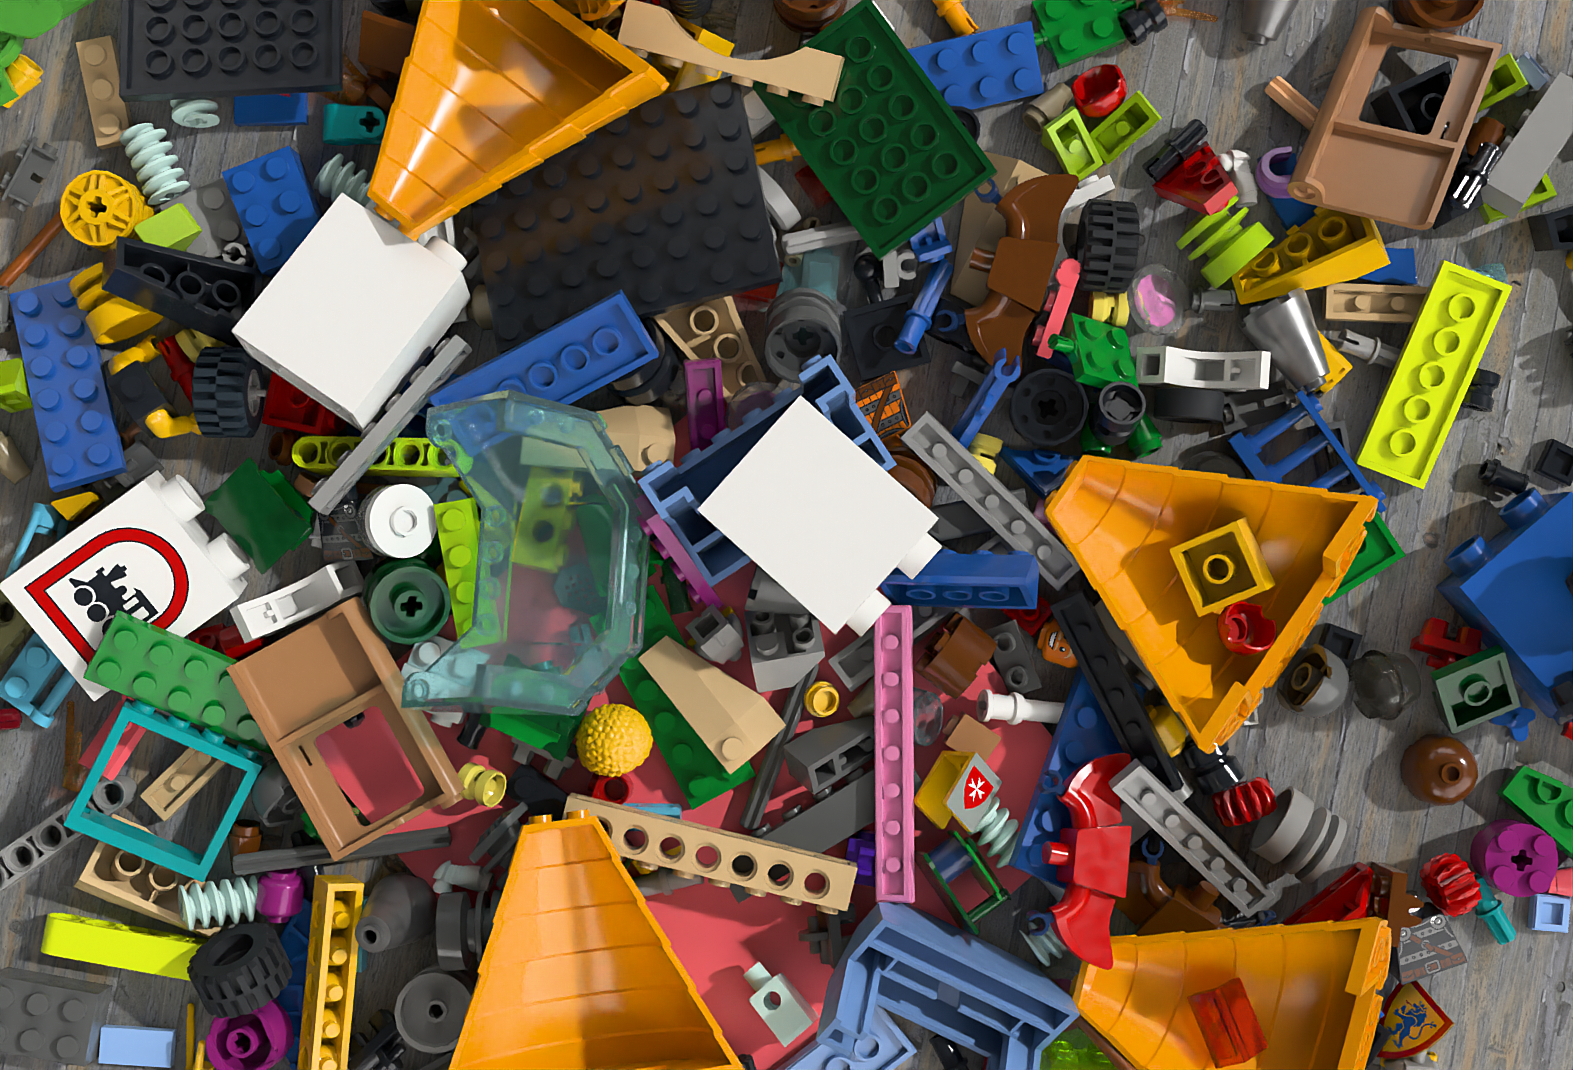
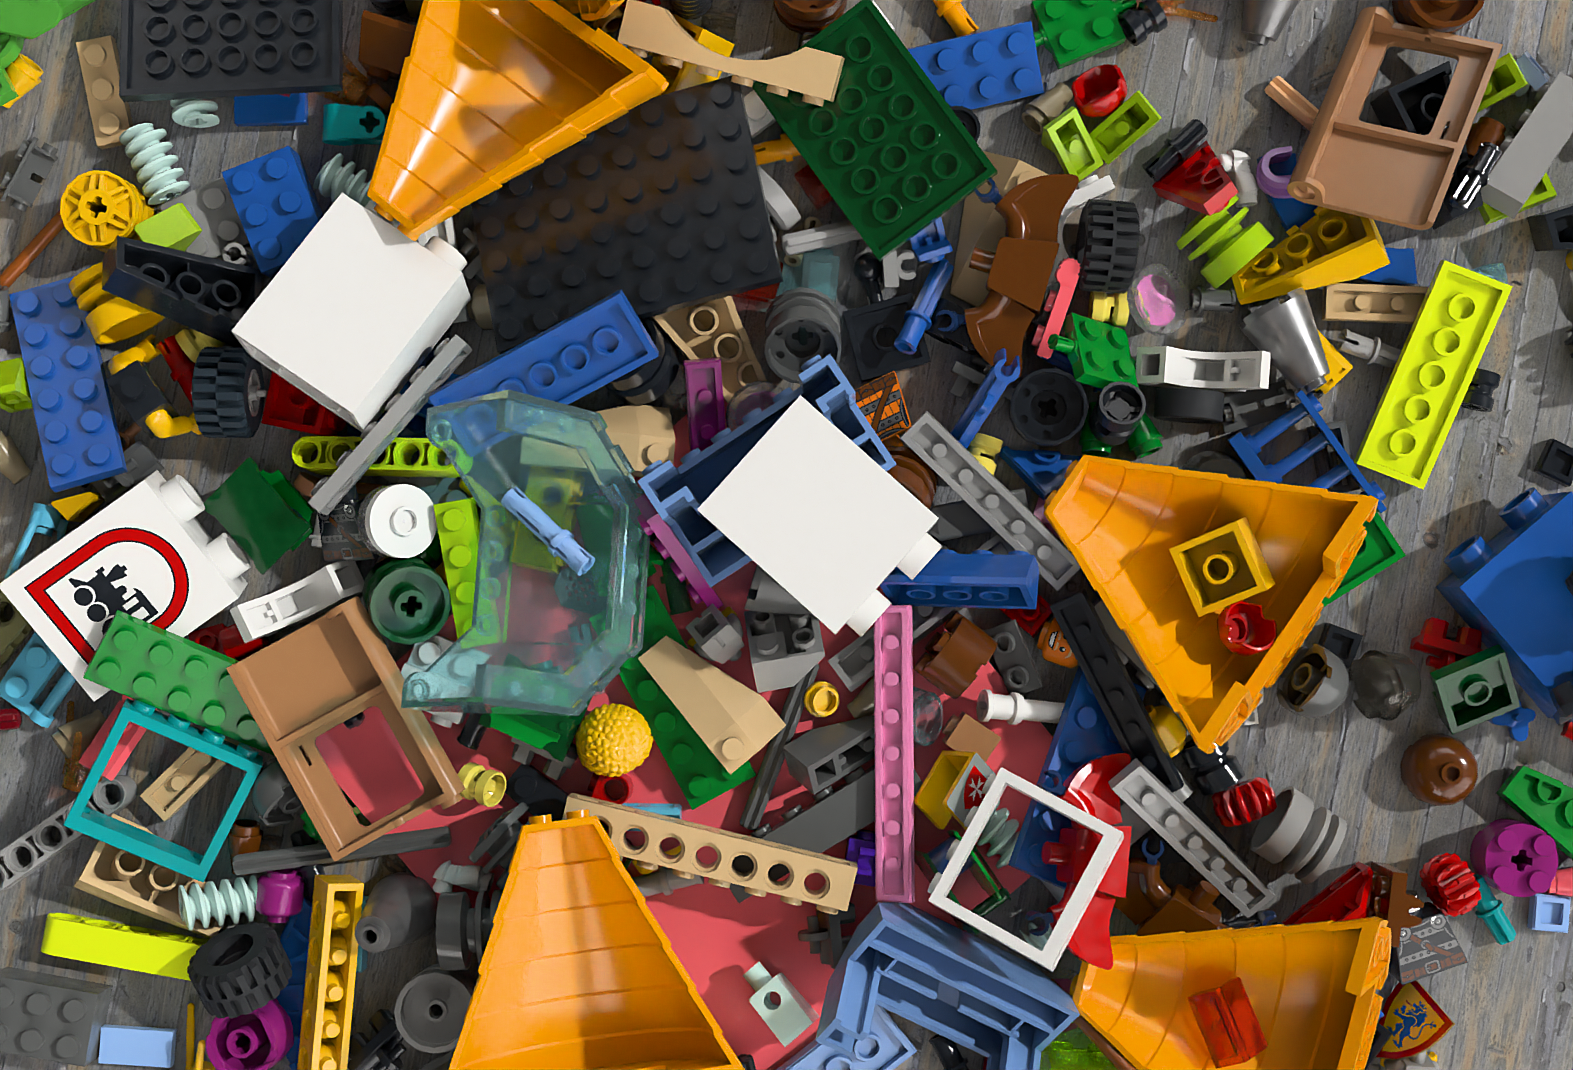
reddish brown plate [268,430,298,466] -> none
black pin [1478,459,1529,495] -> none
none -> dark tan cone [51,709,106,759]
none -> light blue pin [501,487,595,576]
none -> white window [928,767,1124,972]

